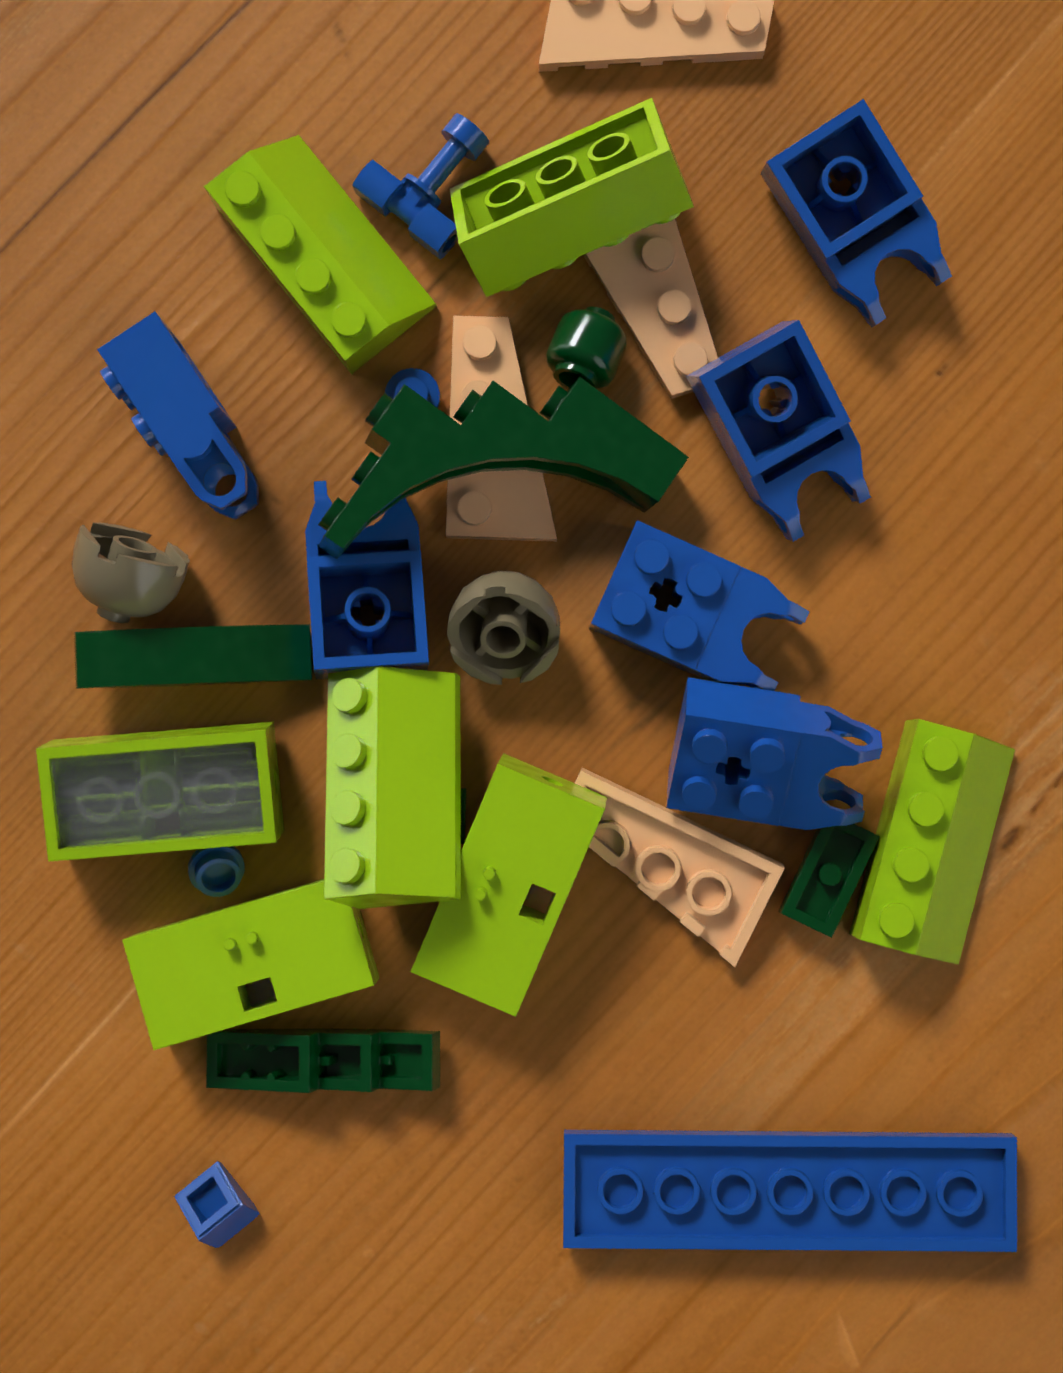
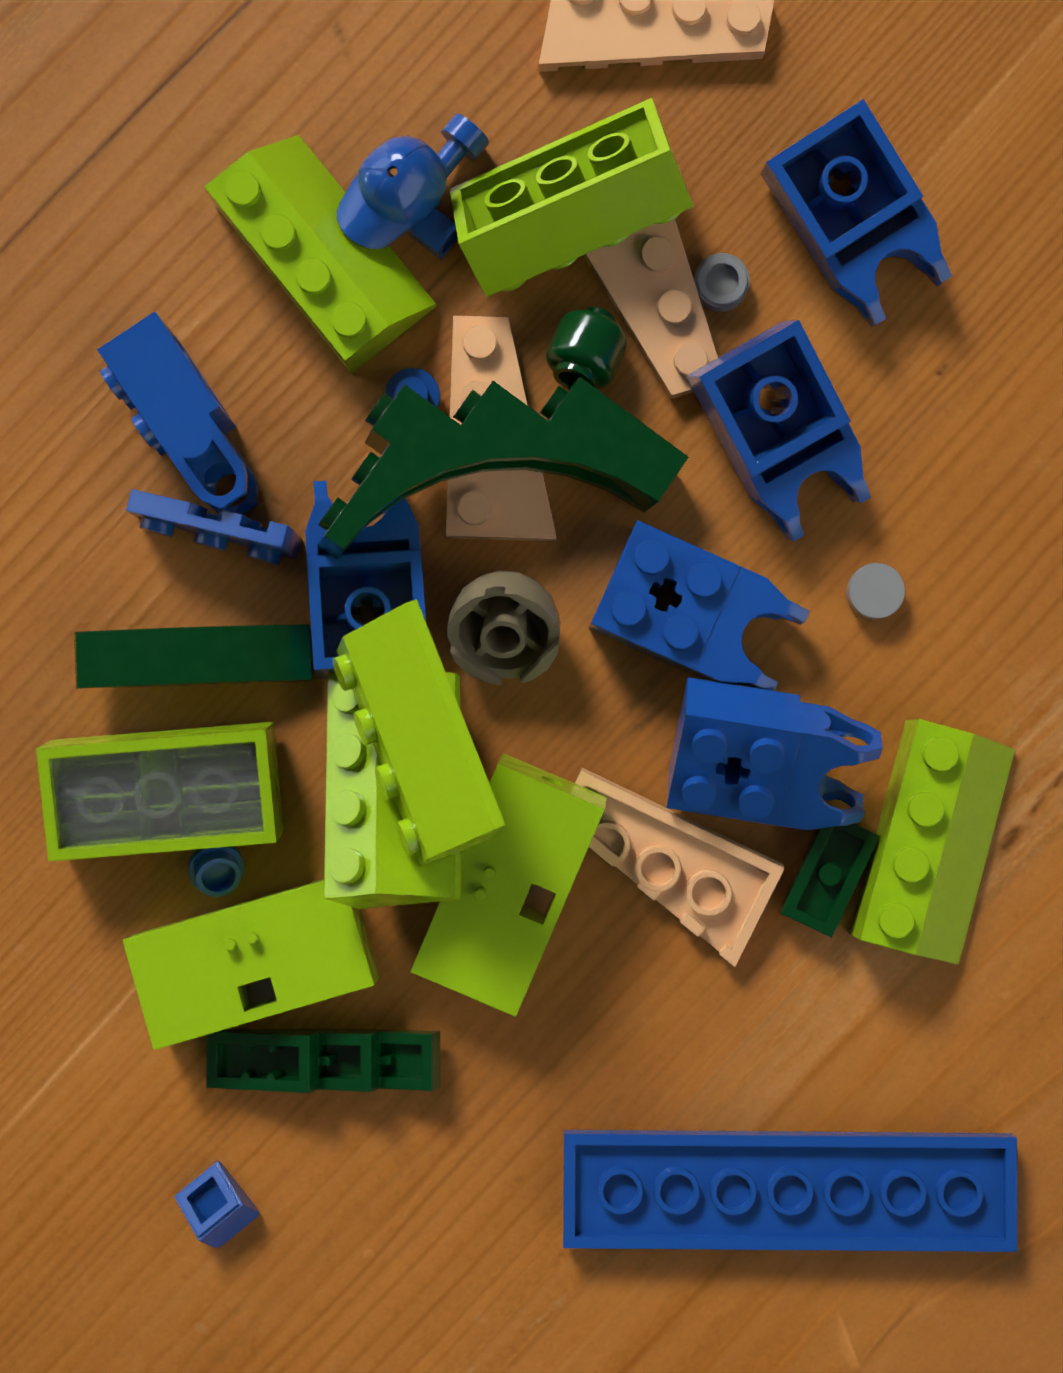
dark tan cylinder [72,522,190,623] -> none
none -> blue wing [126,489,302,565]
none -> lime slope [333,599,506,866]
none -> blue cap [337,135,447,250]
none -> light grey tile [694,253,750,312]
none -> light grey tile [846,563,905,620]

